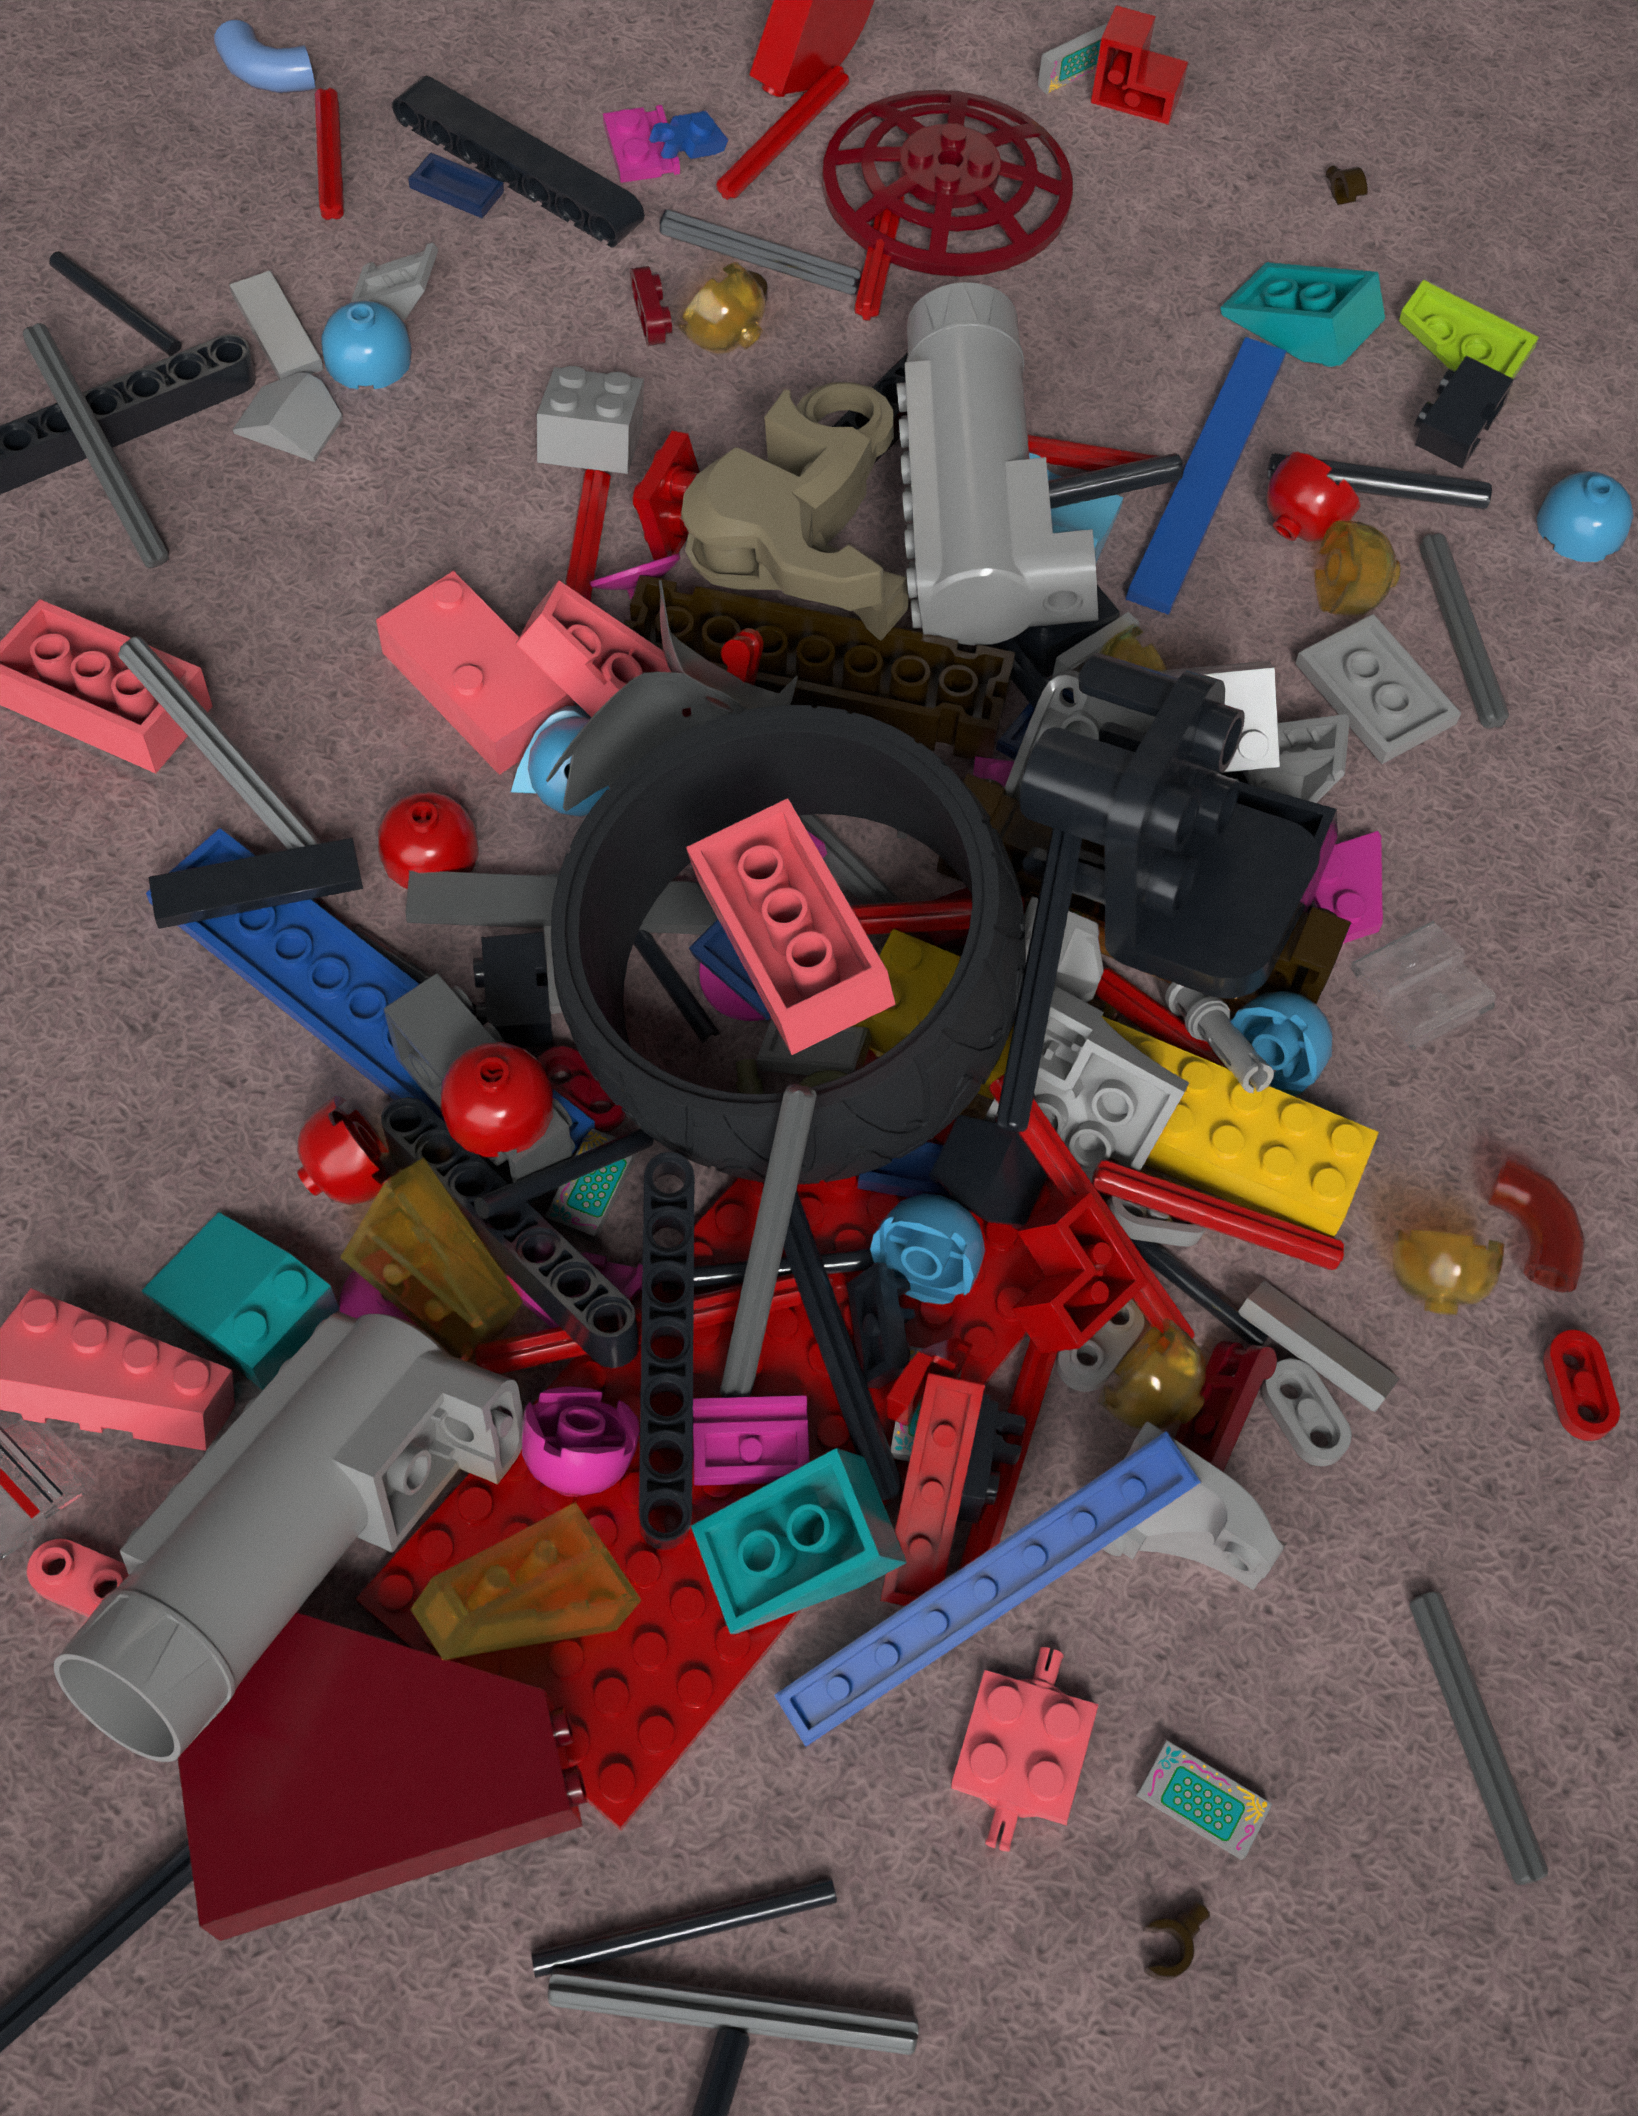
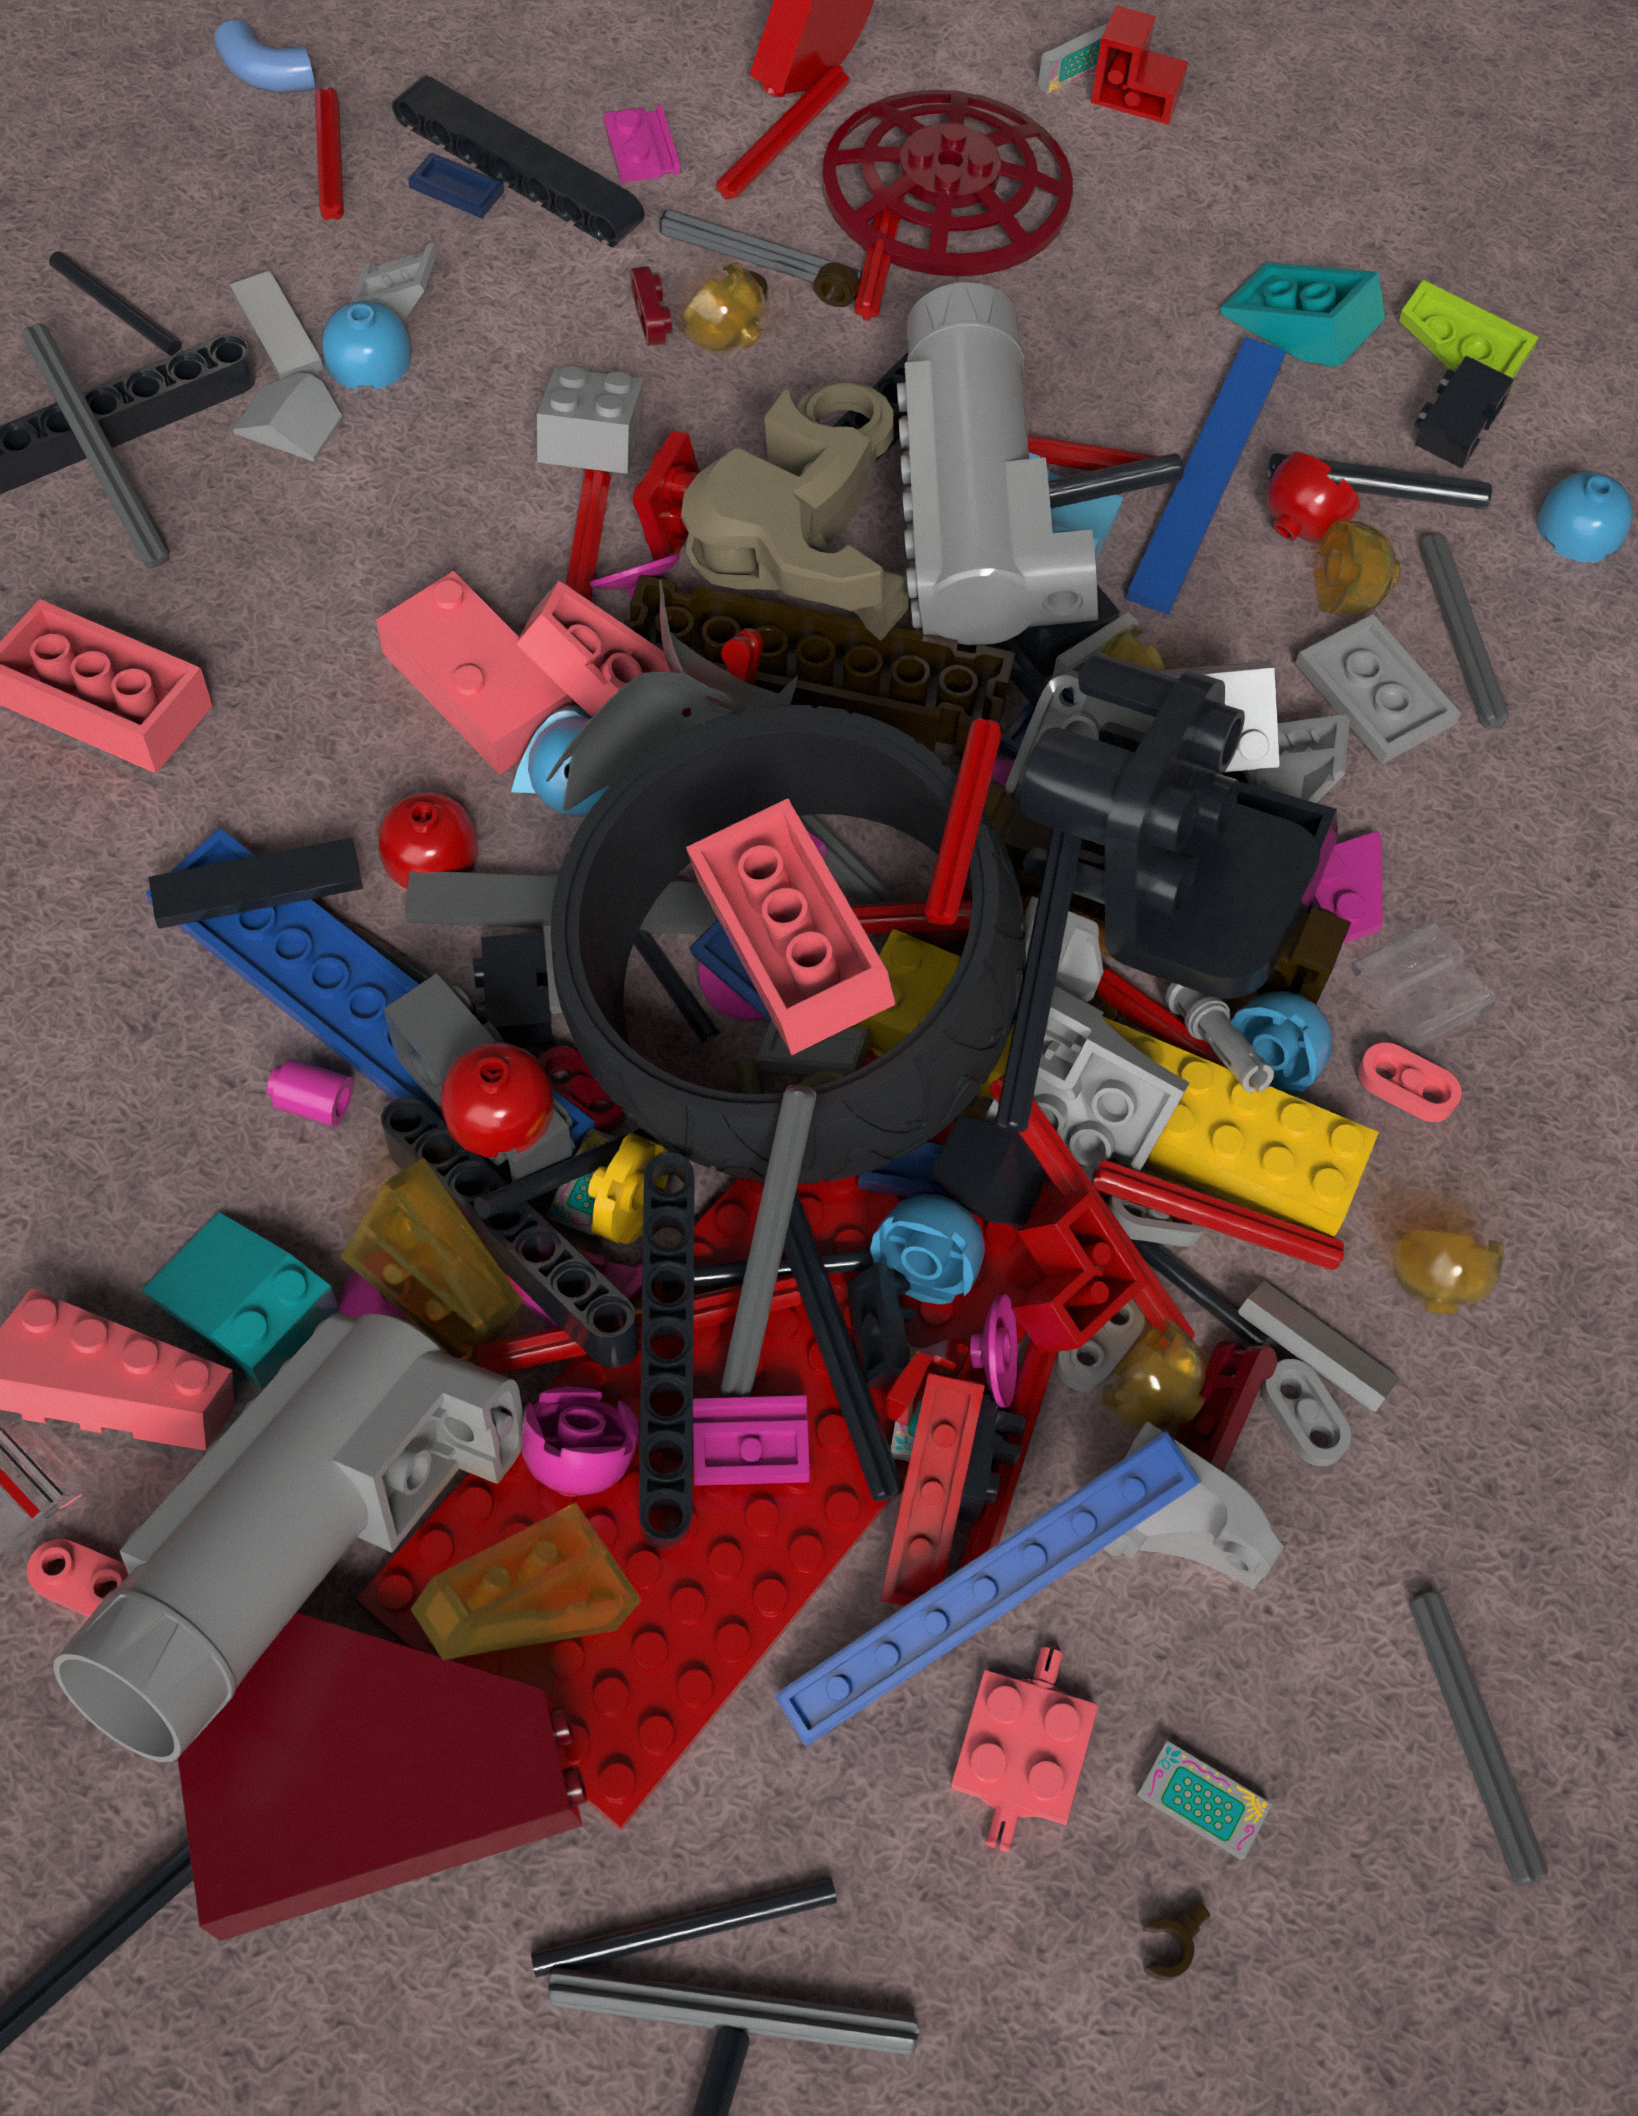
axle [118,636,322,850] -> none
red cylinder [297,1096,401,1205] -> none
blue plate [649,111,728,159] -> none
teal slope [691,1448,907,1634] -> none
dark brown piece [1326,166,1368,205] -> none
clear red cylinder [1487,1156,1585,1293] -> none
red plate [1543,1330,1620,1441] -> none
none -> dark pink brick [267,1058,353,1127]
none -> yellow plate [588,1133,669,1244]
none -> dark brown tile [813,263,859,307]
none -> red axle [924,718,1002,926]
none -> dark pink dish [970,1294,1018,1407]
none -> coral plate [1358,1042,1462,1122]

